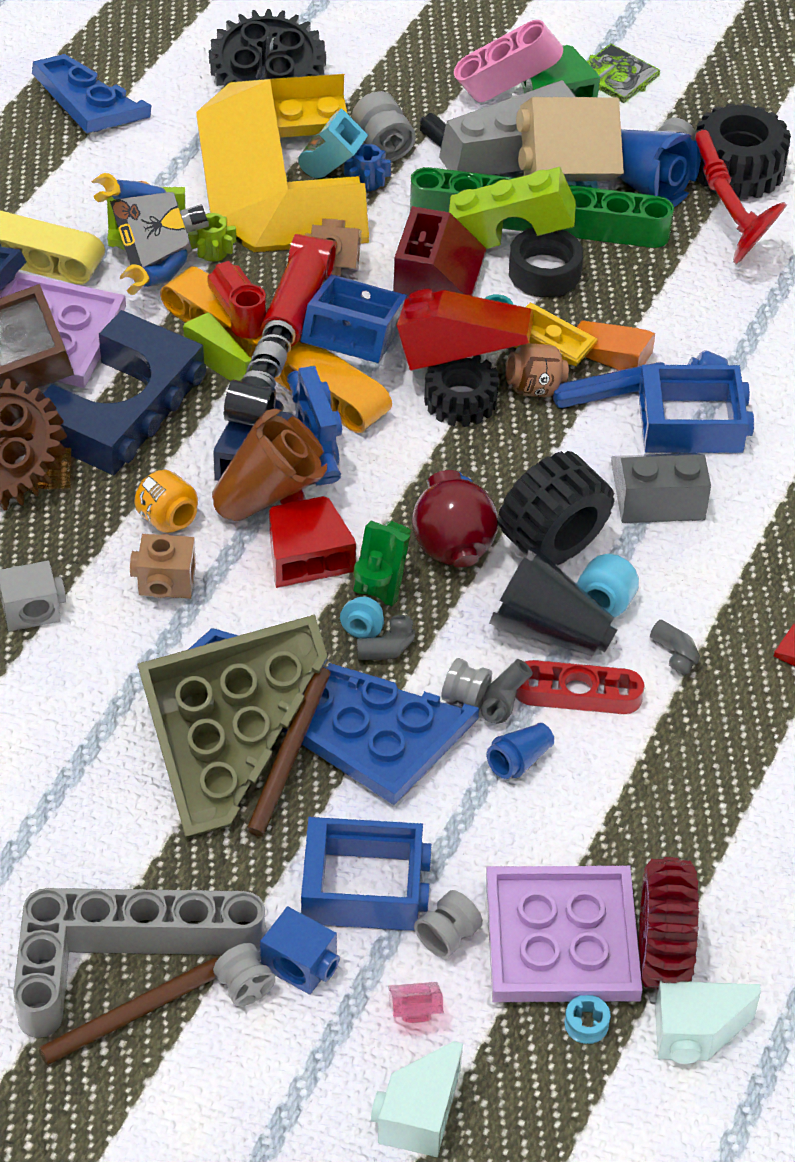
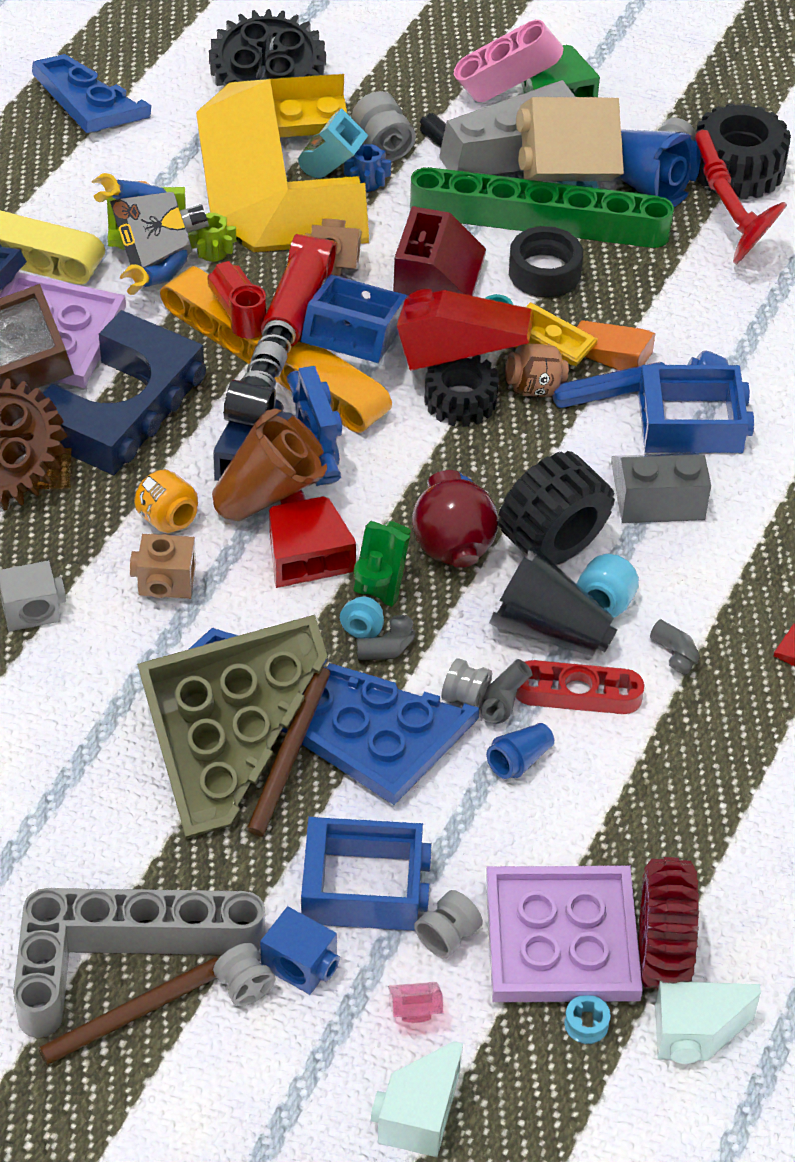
lime slope [183,312,252,381] -> none
lime arch [449,167,576,249] -> none
piece [587,43,660,103] -> none

